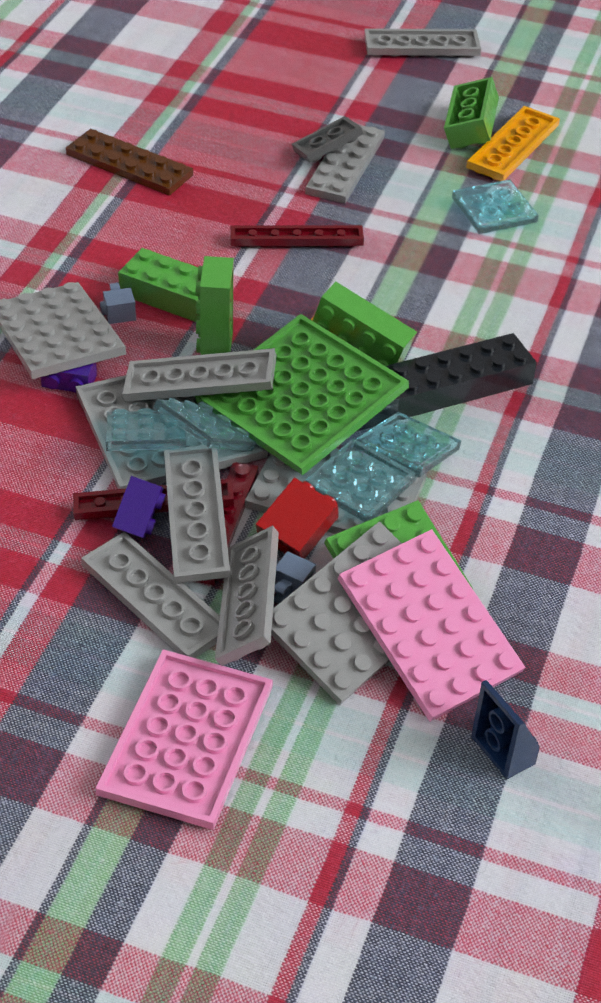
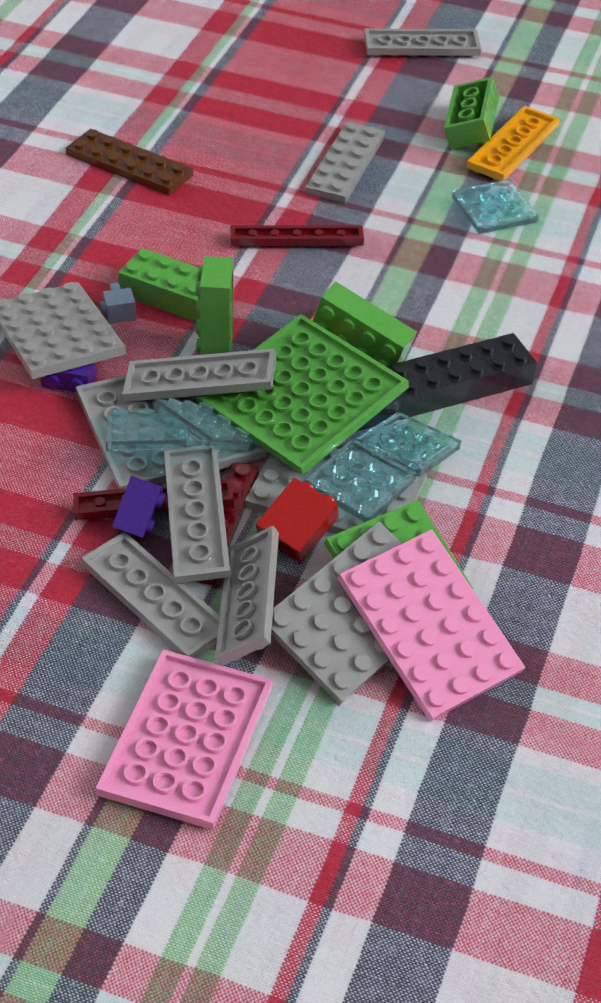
sand blue brick [274,551,316,603] -> none
dark grey plate [292,116,364,163] -> none
dark blue slope [471,680,540,779] -> none

